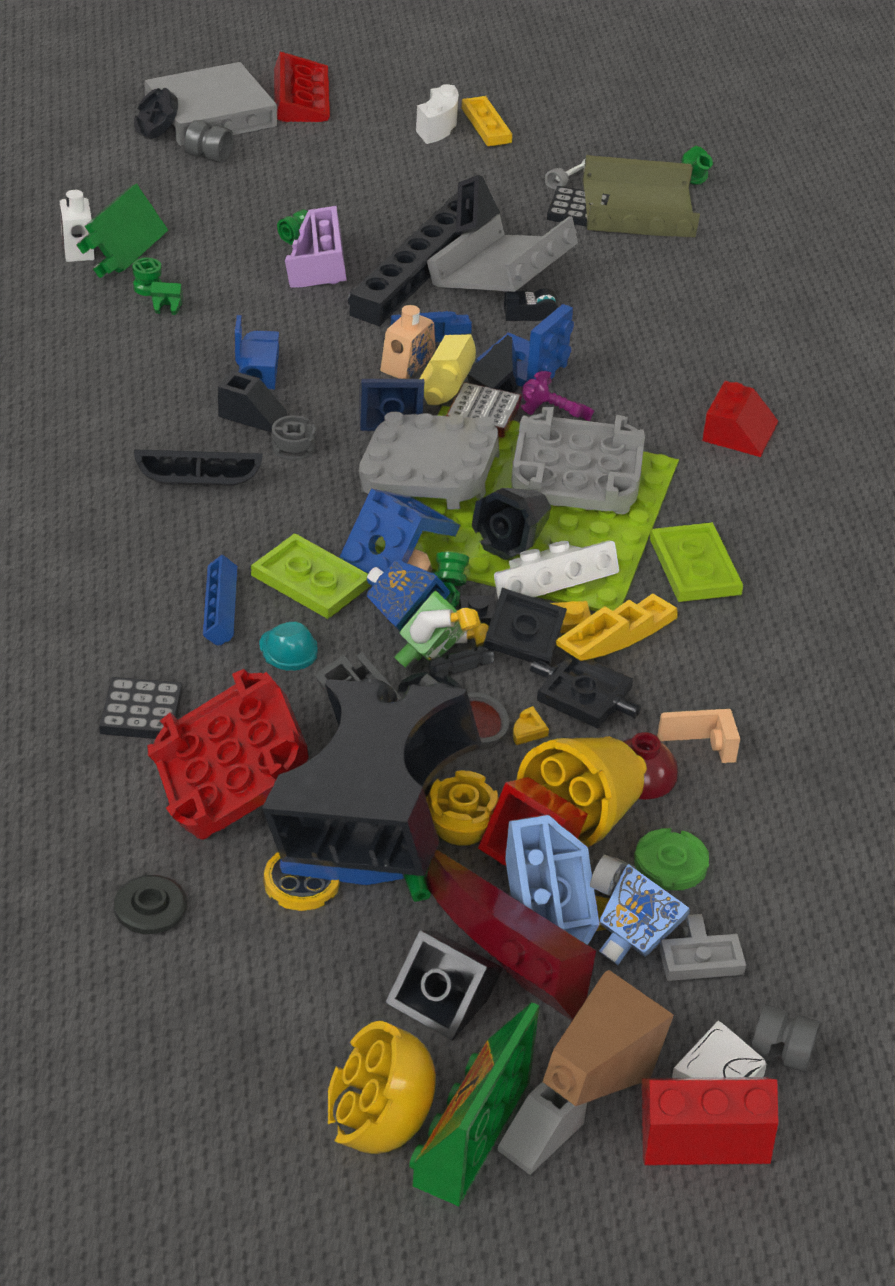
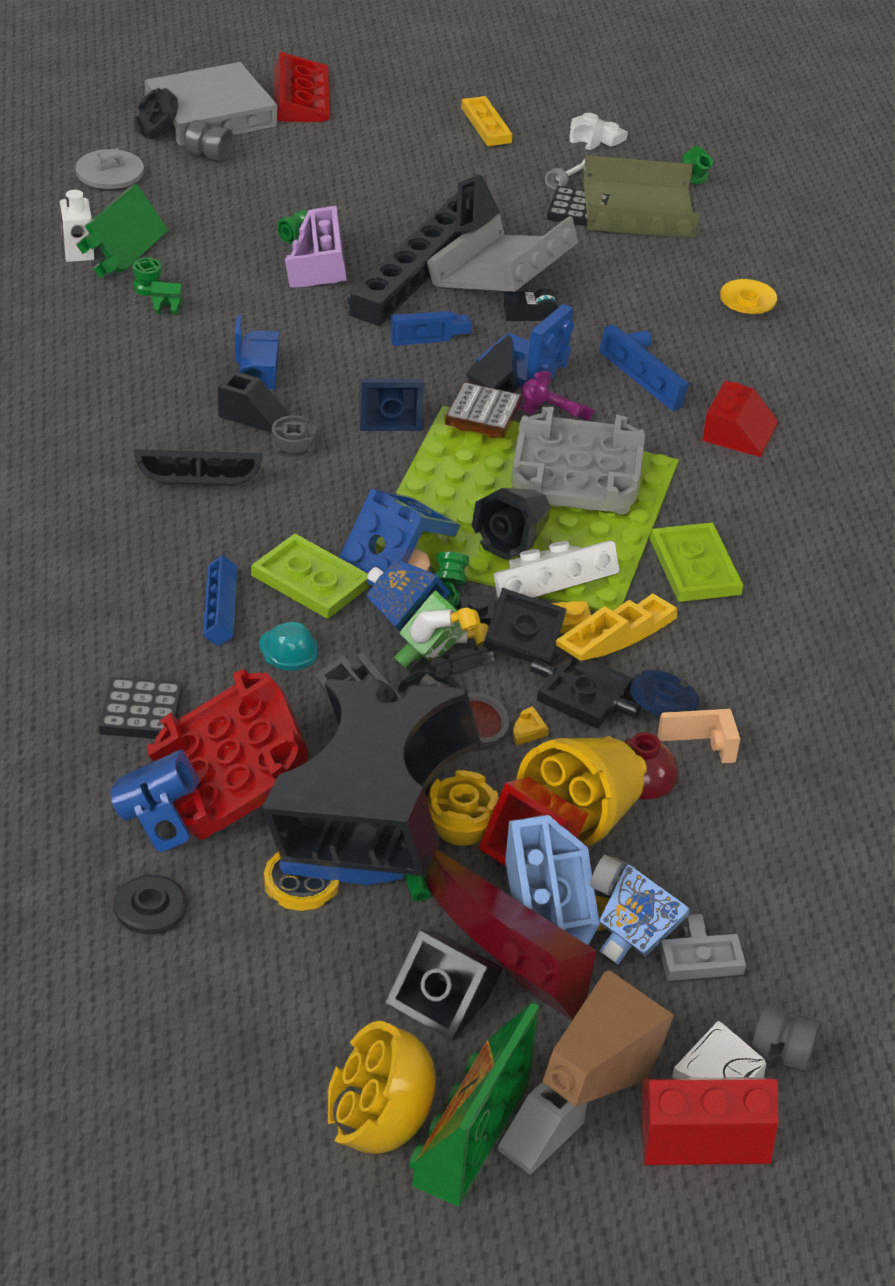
light grey plate [359,412,499,509] -> none
light nougat torso [380,305,436,379] -> none
white brick [416,84,459,144] -> none
light yellow brick [420,334,476,405] -> none
bright green tile [634,828,709,890] -> none
none -> light grey shield [76,148,144,189]
none -> blue piece [110,749,200,852]
none -> white plate [570,113,628,150]
none -> blue piece [599,324,689,411]
none -> dark blue tile [630,669,699,716]
none -> yellow dish [720,279,777,314]

